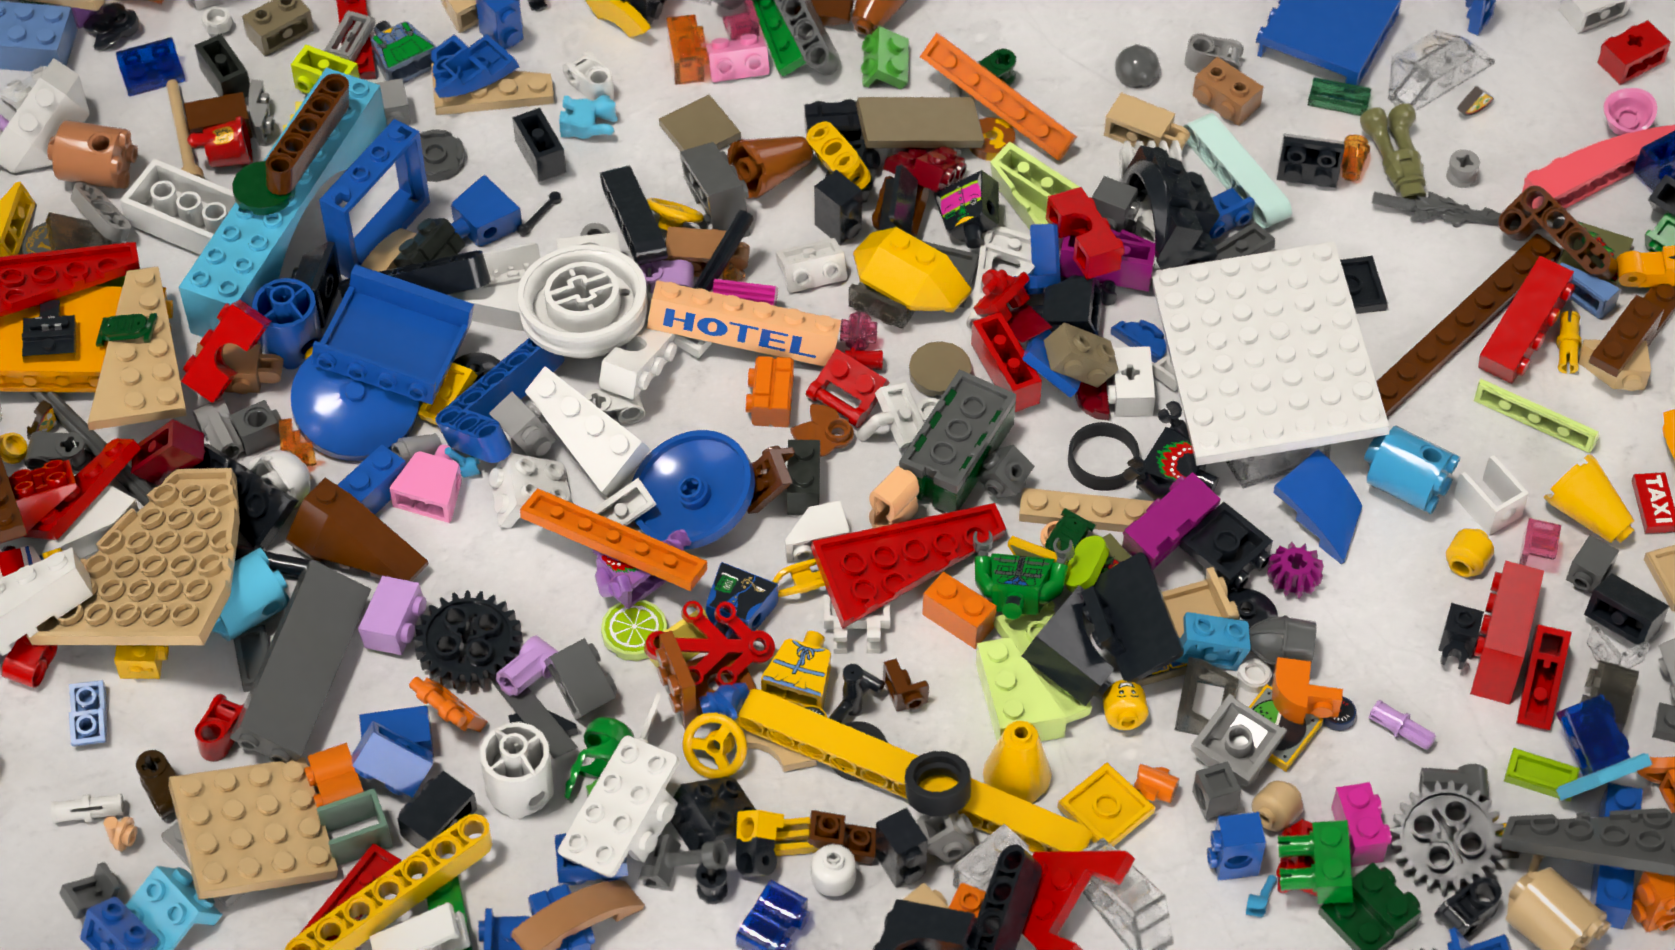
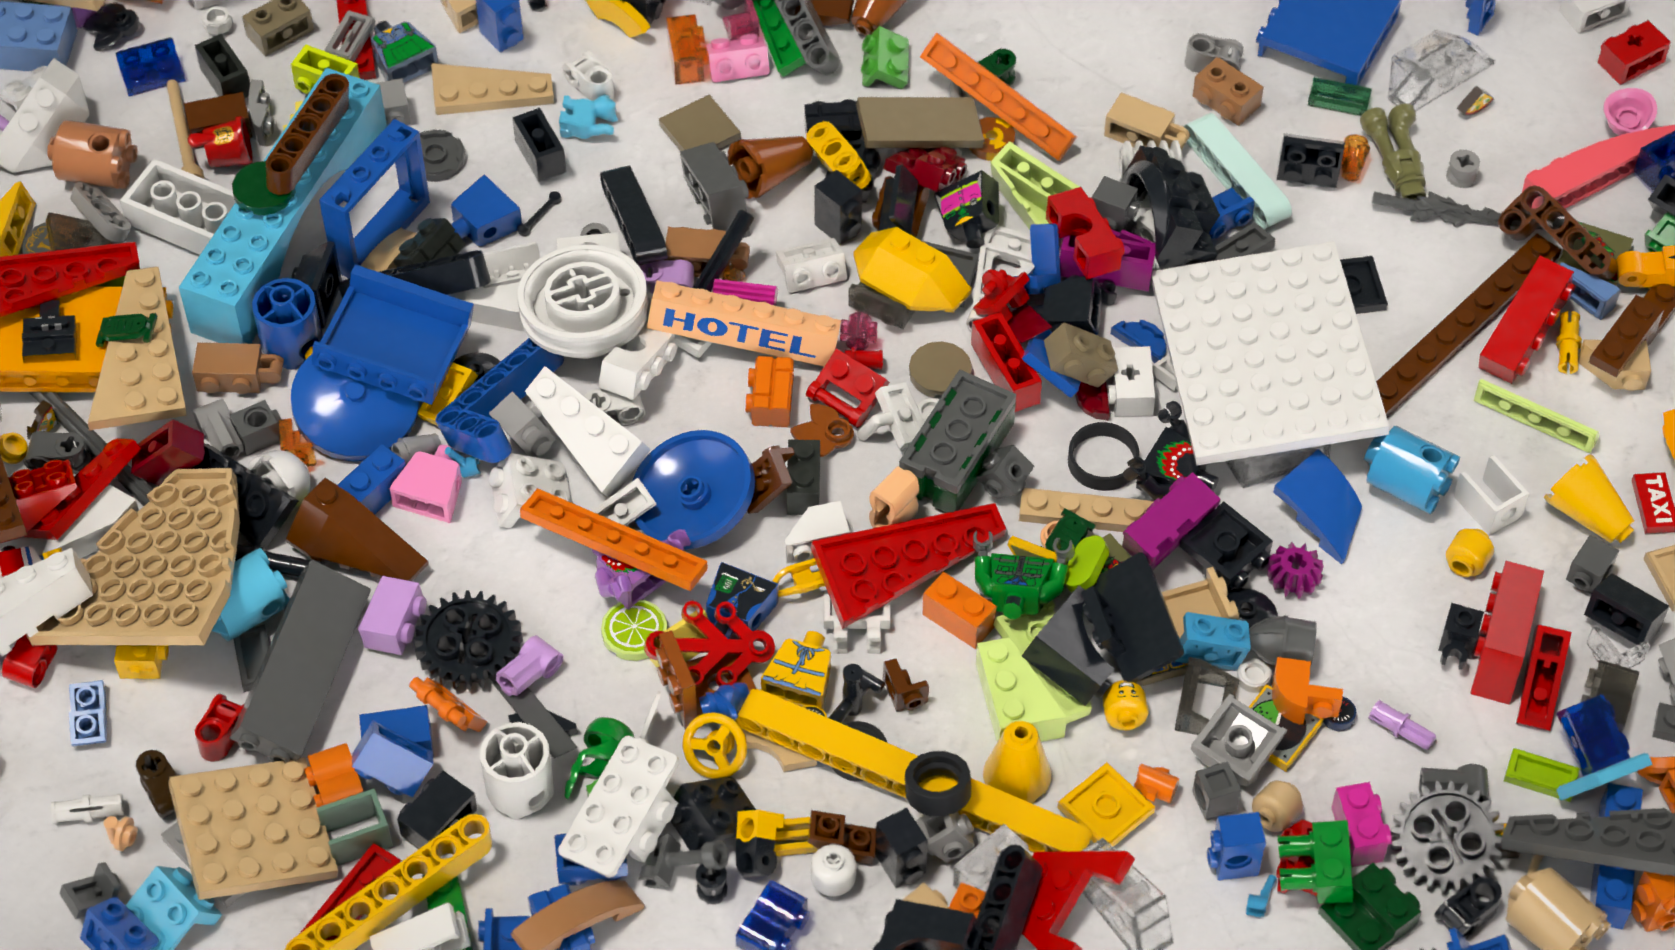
red arch [181,300,272,403] -> none
blue slope [431,34,520,98] -> none
dark grey brick [544,638,617,720] -> none
yellow piece [647,198,704,230] -> none
dark grey hair [1115,44,1160,87] -> none
clear pink panel [1518,518,1561,565] -> none

